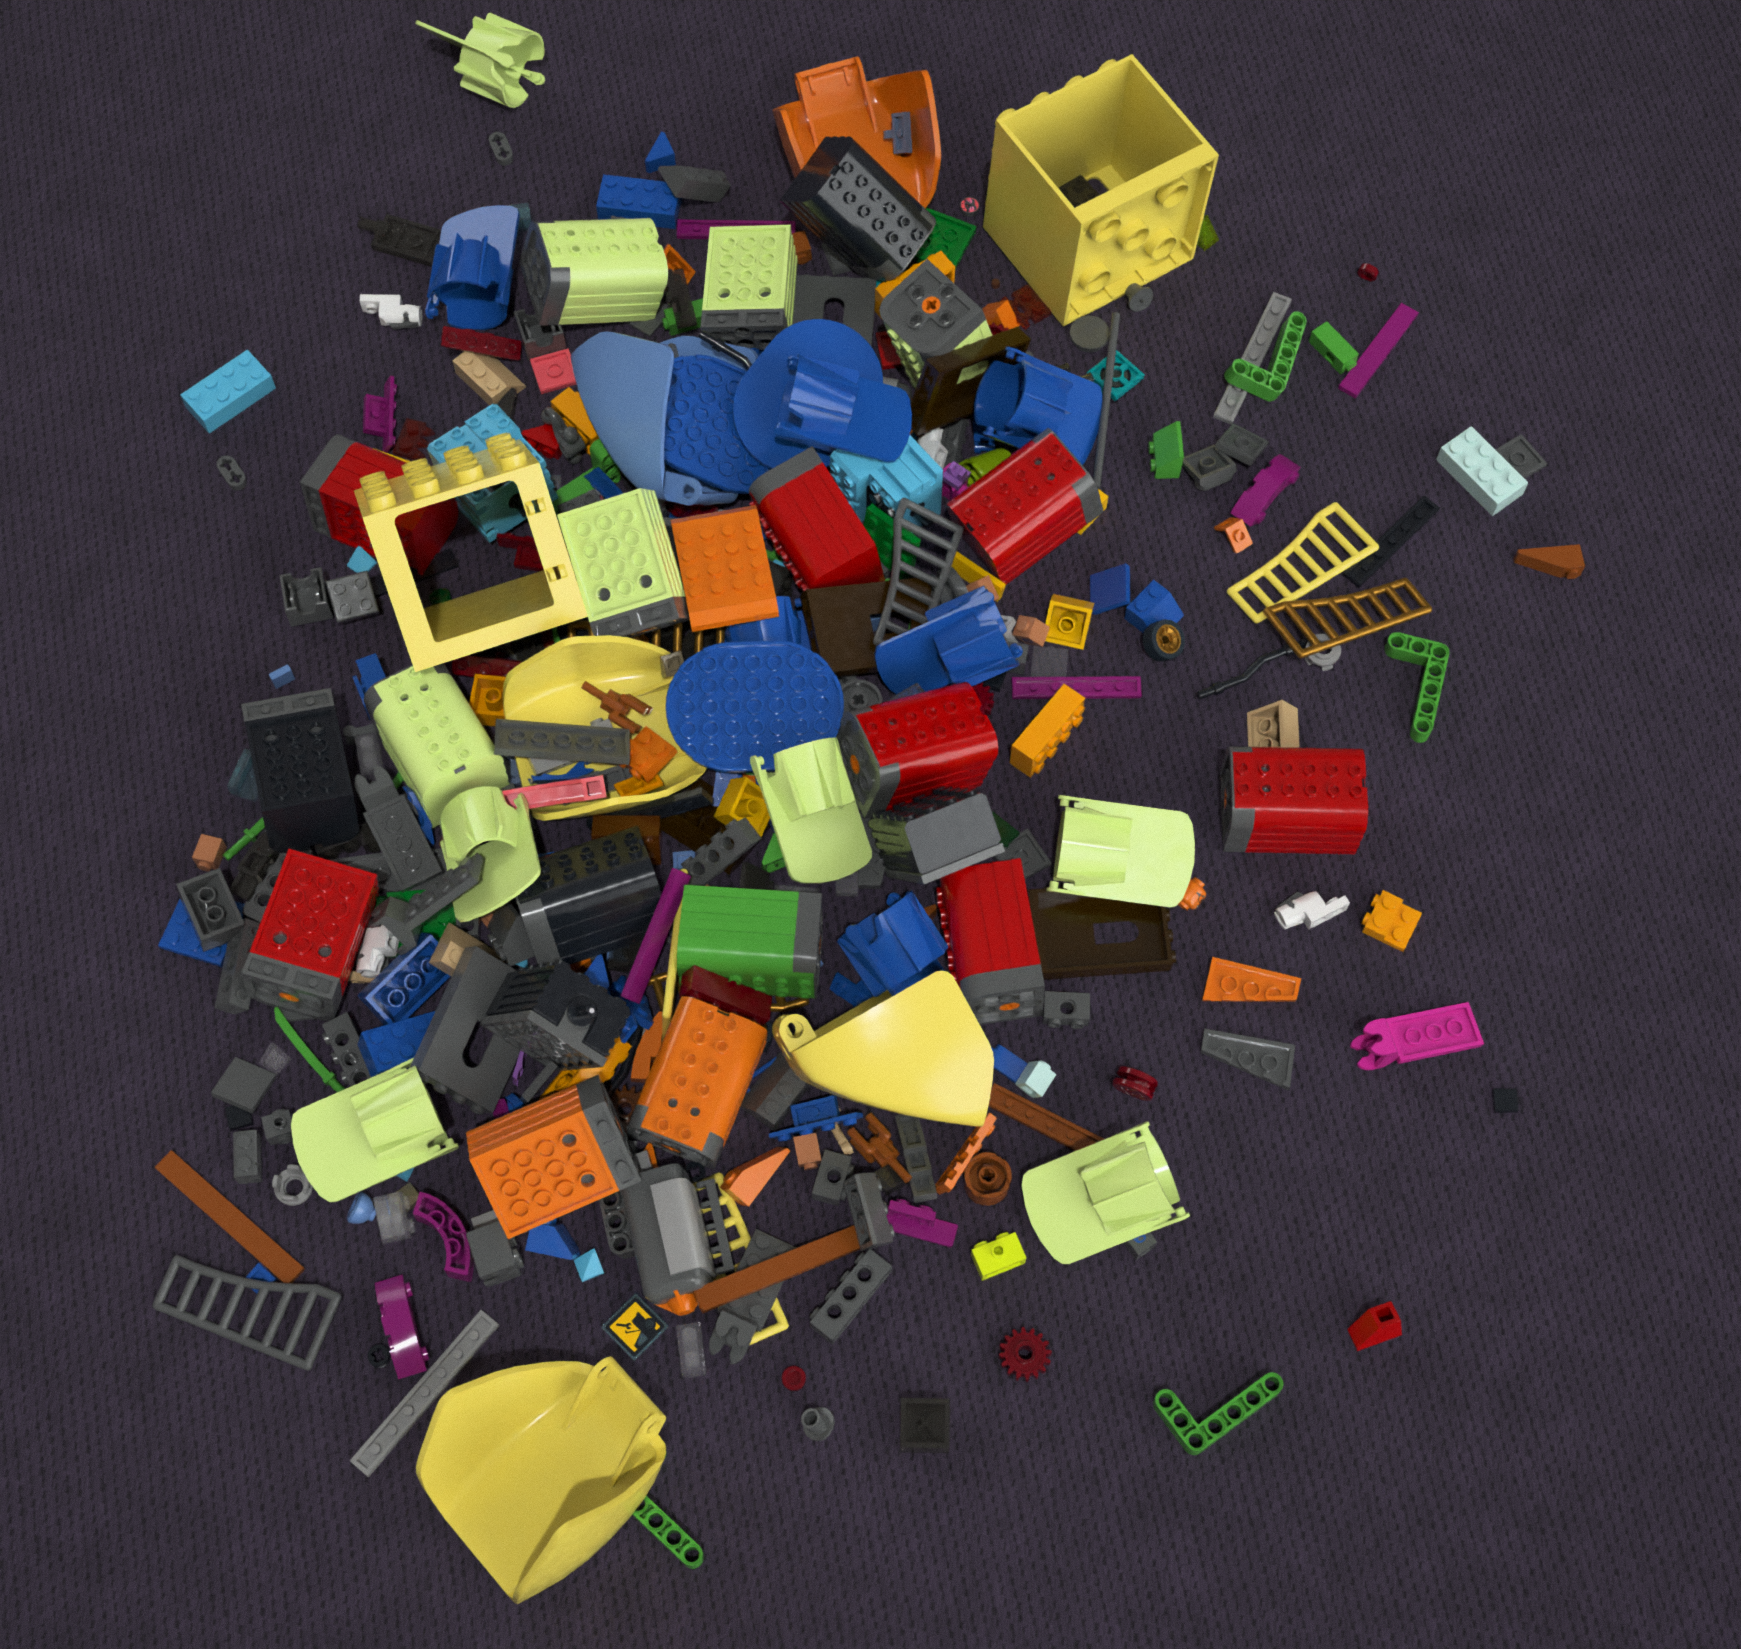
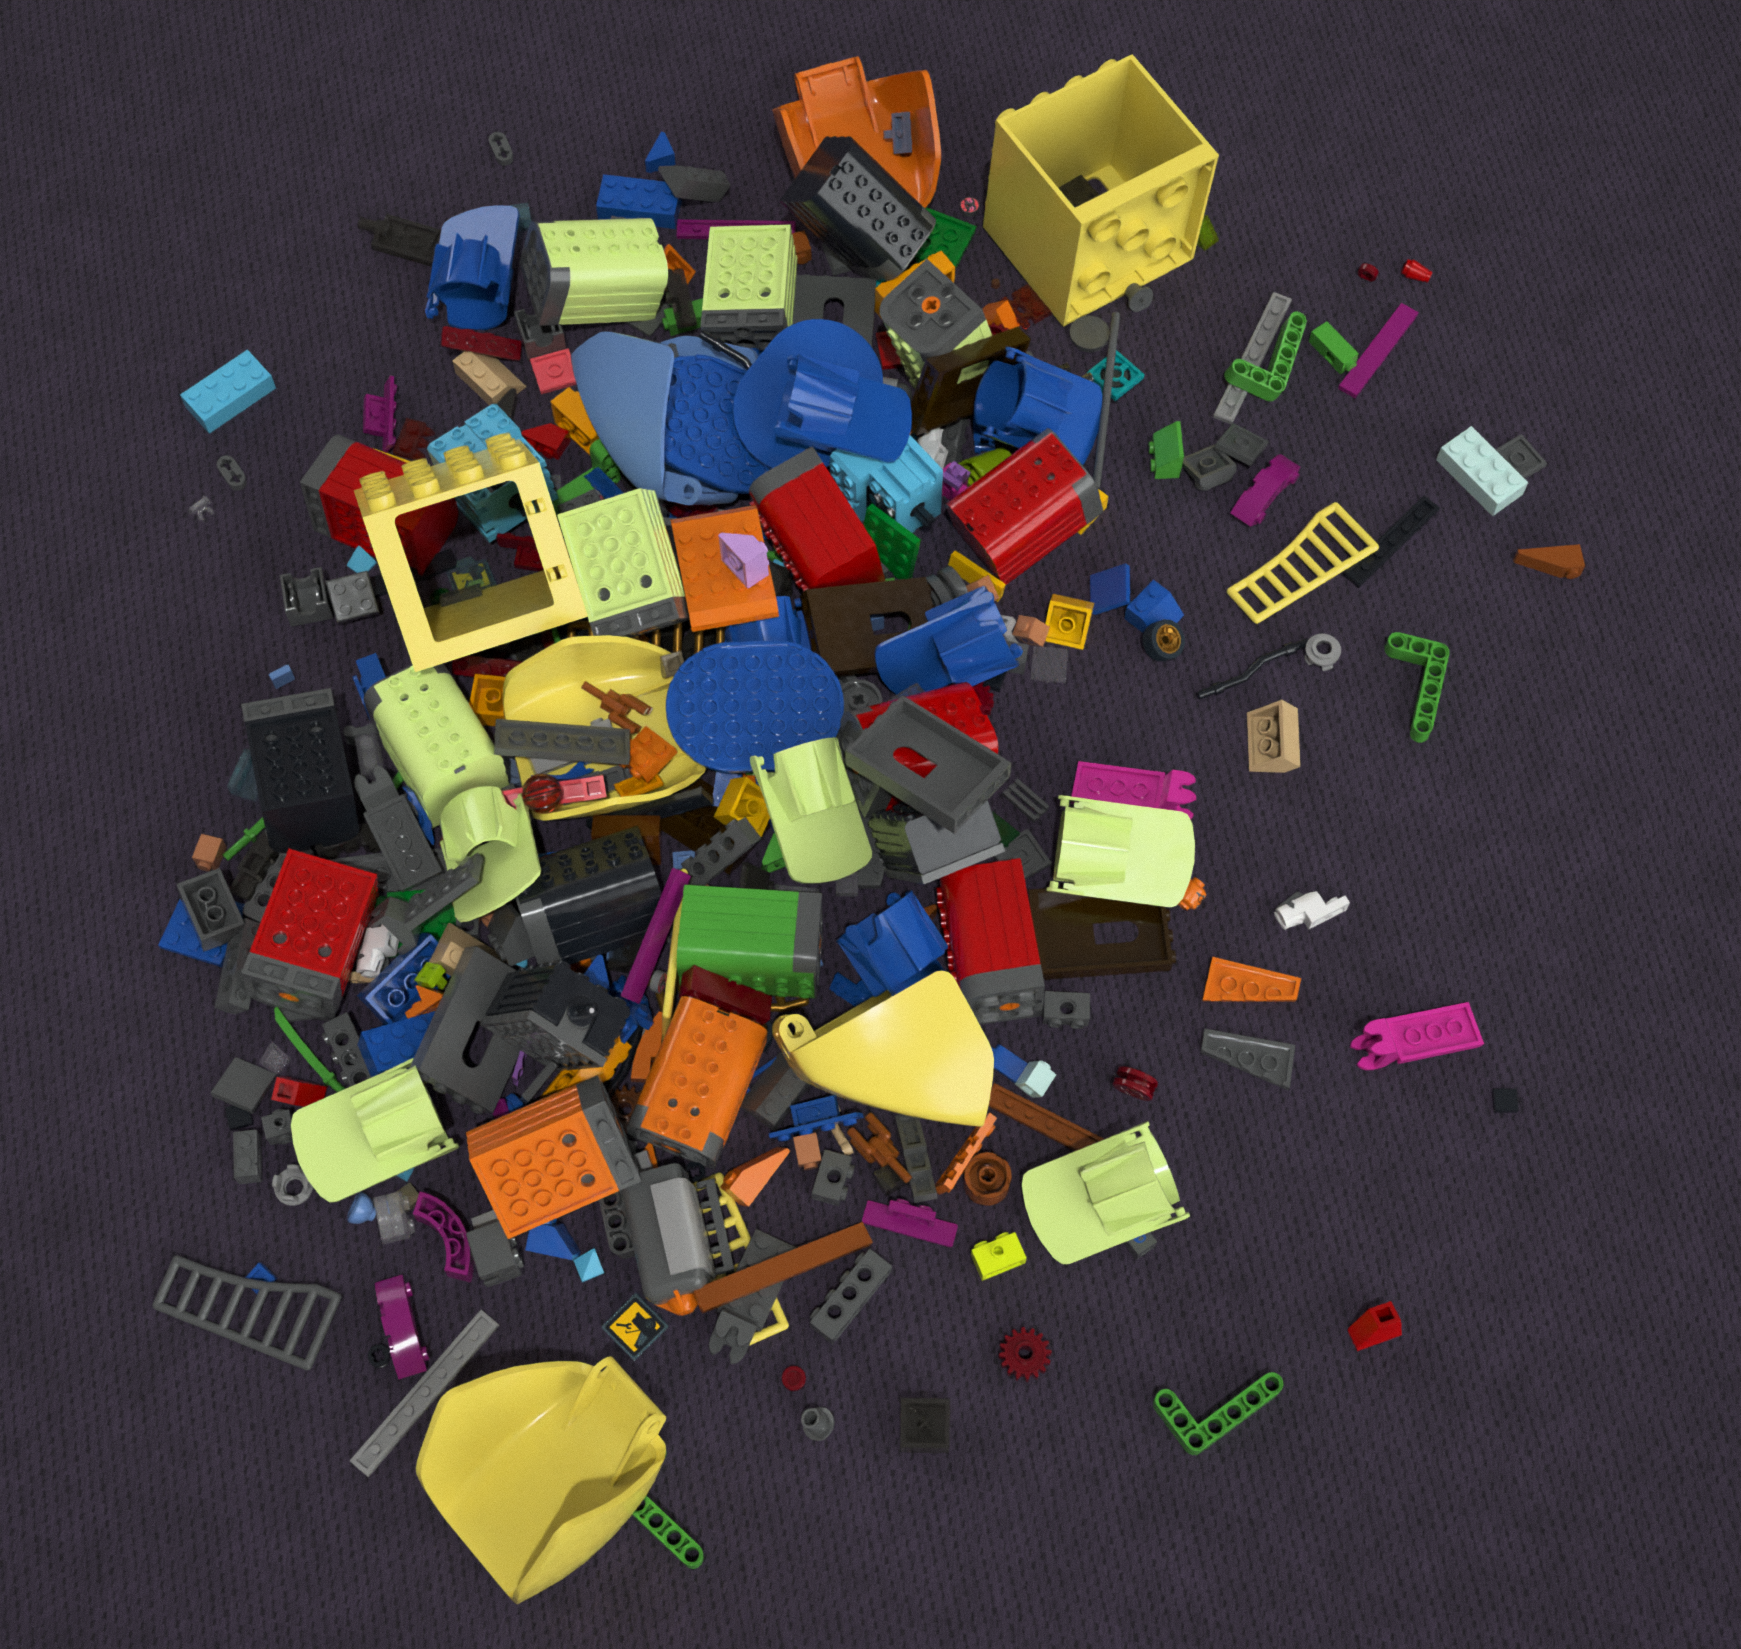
dark orange tile [154,1150,305,1283] -> none
white plate [360,294,423,330] -> none
yellowish green piece [415,13,545,108] -> none
dark grey piece [541,407,586,465] -> none
clear brick [676,1322,707,1379] -> none
dark grey slope [843,1172,894,1251] -> none
dark grey bar [873,498,963,646] -> none
light orange brick [1010,684,1085,778] -> none
magenta tile [1012,676,1142,699] -> none
orange bracket [1214,517,1253,553] -> none
red piece [1220,746,1368,854] -> none
pearl gold bar [1263,578,1432,658] -> none
light orange plate [1361,890,1422,952] -> none
none -> clear tile [187,496,214,522]
none -> red slope [271,1076,328,1107]
none -> orange slope [405,985,444,1019]
none -> lime tile [414,962,448,990]
none -> clear smoke tile [439,583,483,607]
none -> clear light blue piece [446,556,496,598]
none -> clear red piece [522,773,562,813]
none -> light grey tile [650,970,667,994]
none -> lavender slope [718,533,769,589]
none -> dark grey panel [845,695,1011,834]
none -> dark grey tile [1002,778,1049,823]
none -> dark pink hinge [1071,761,1196,820]
none -> red cone [1401,259,1432,283]

